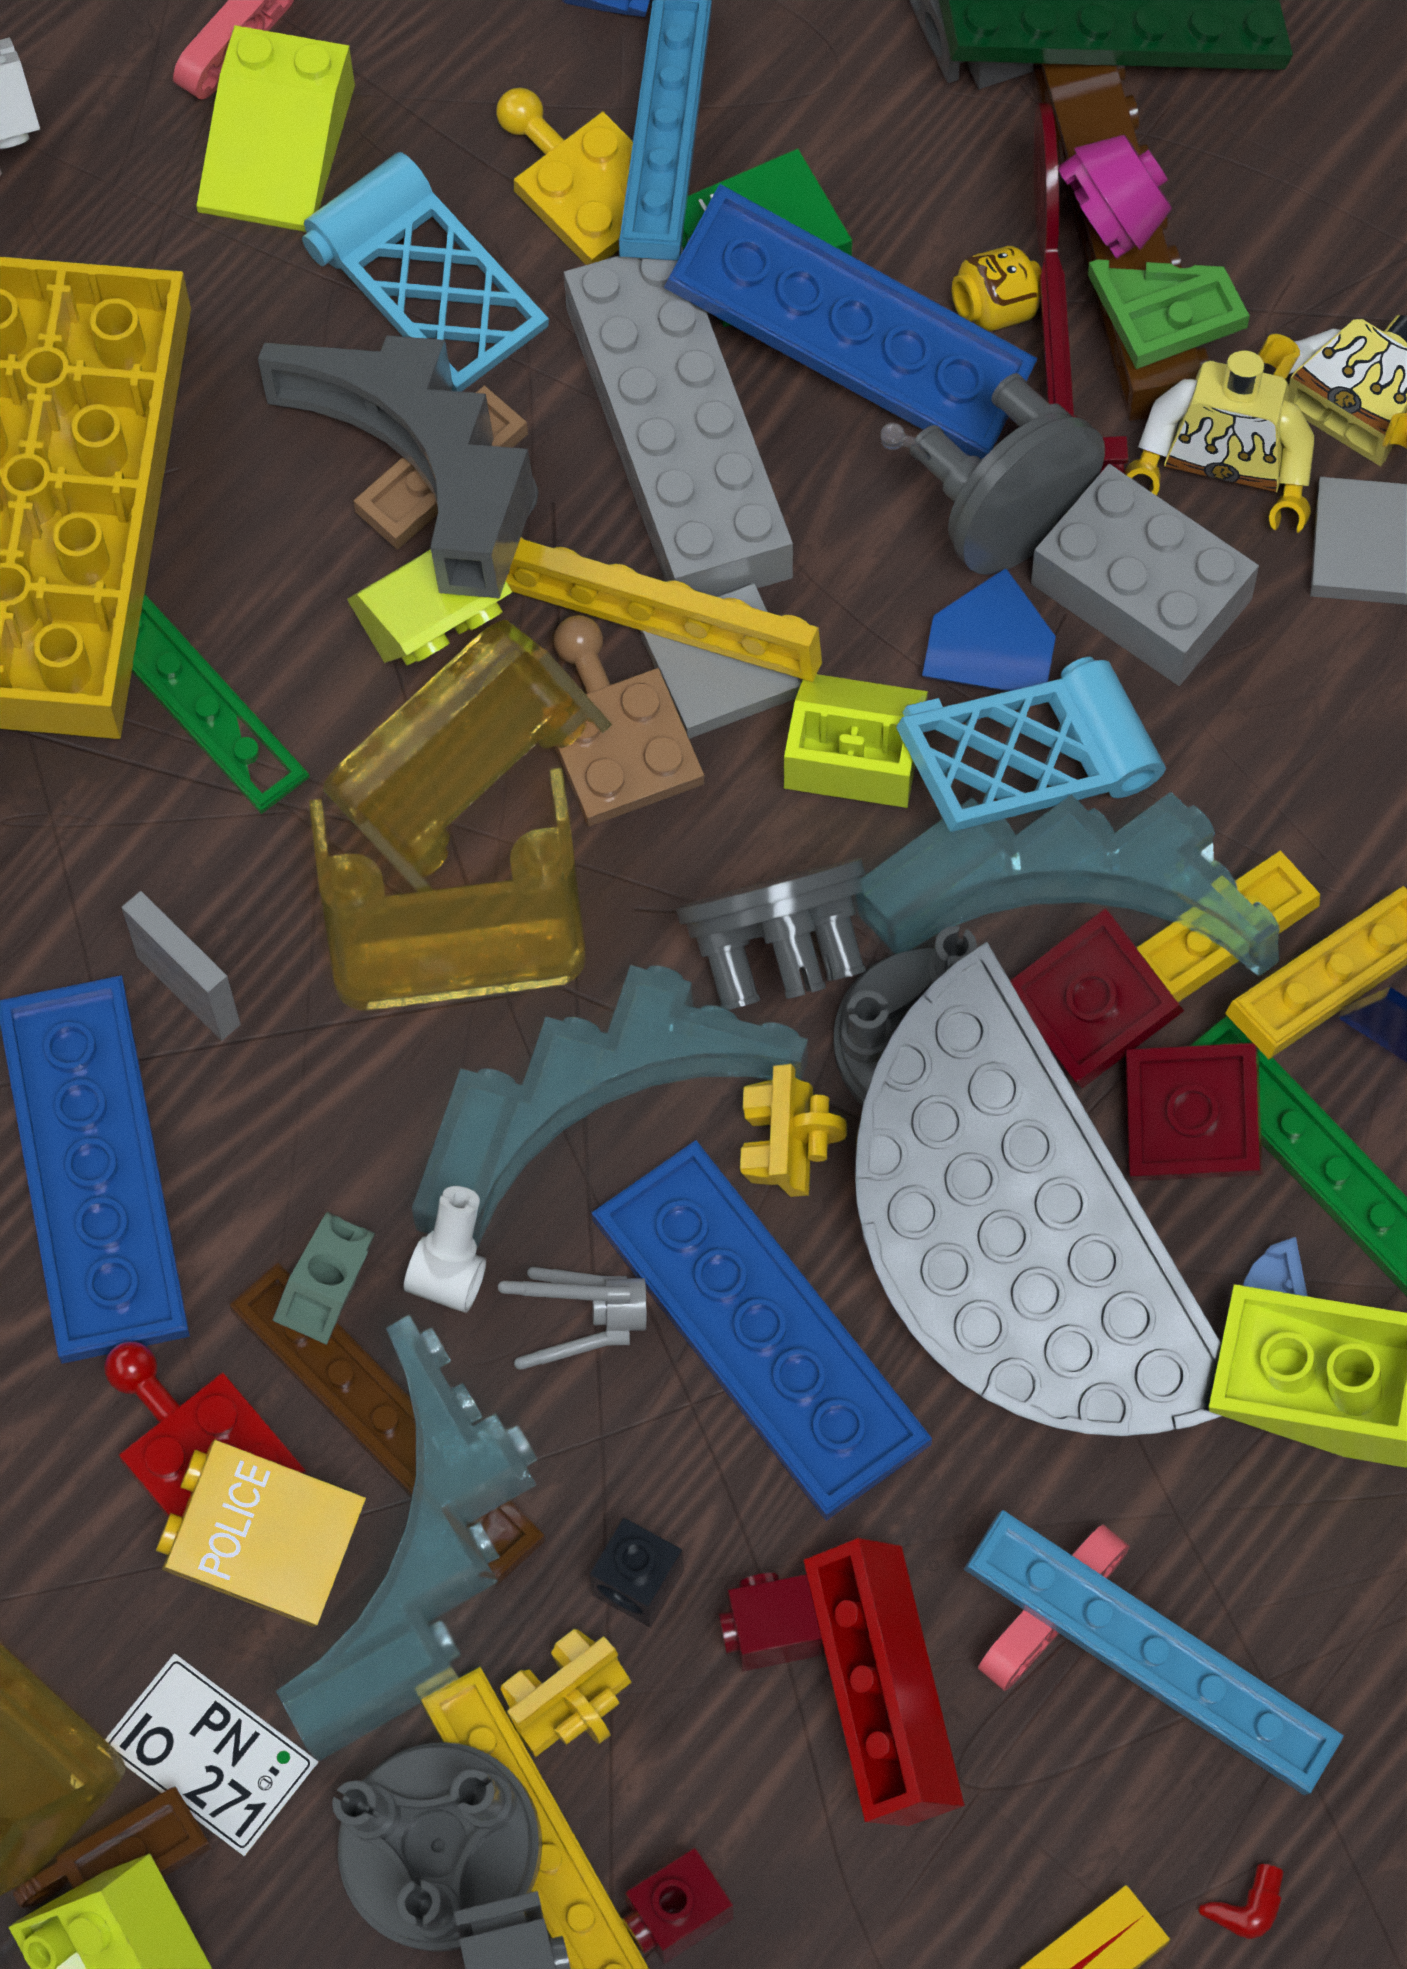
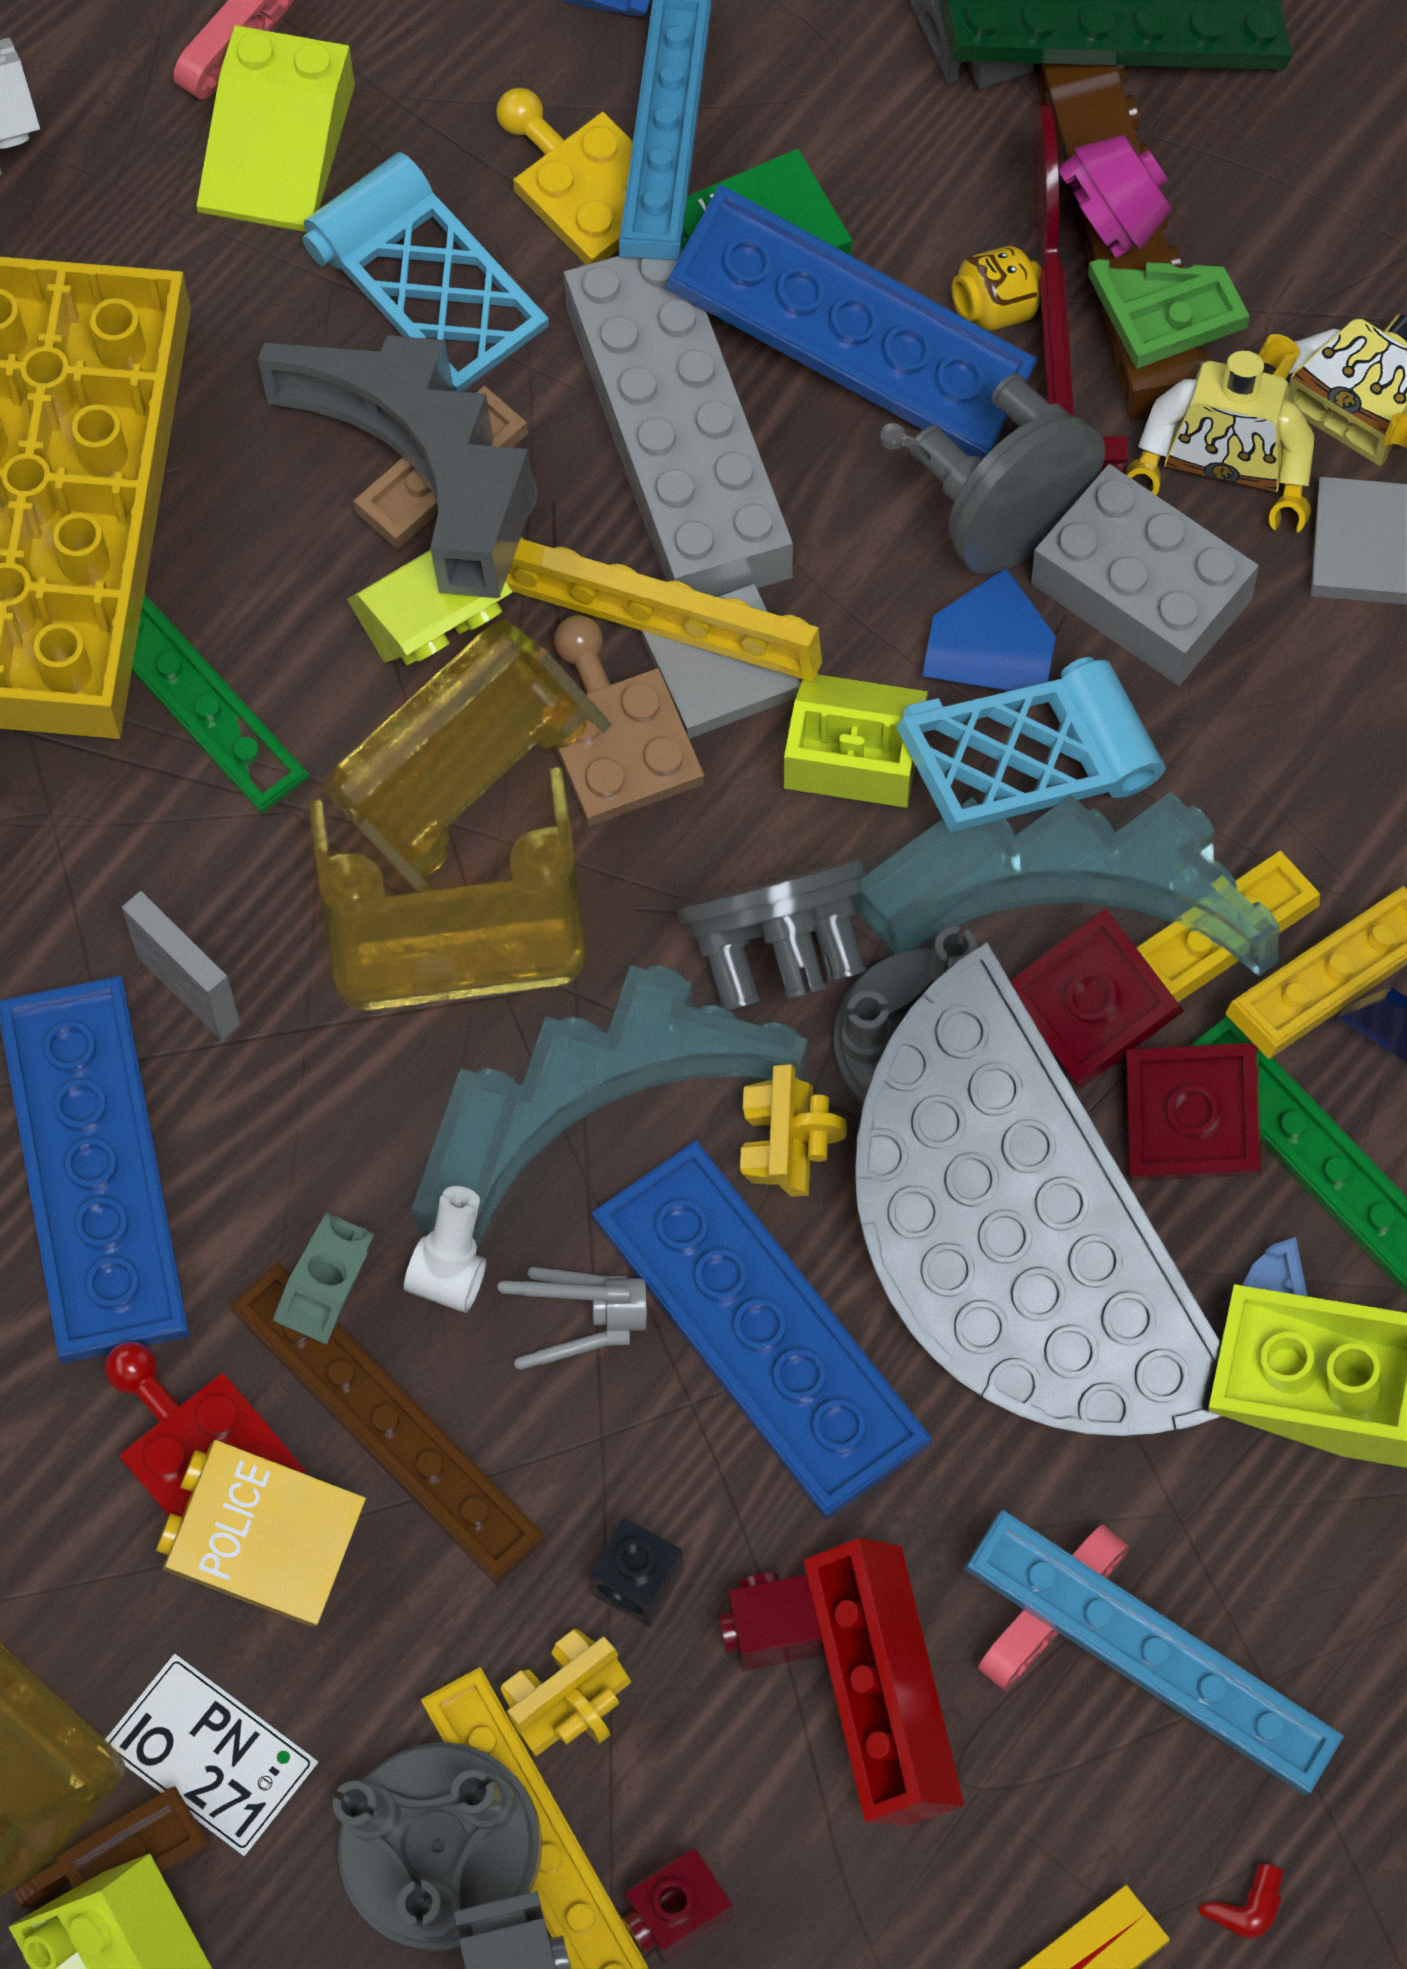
clear light blue arch [276,1315,538,1761] -> none

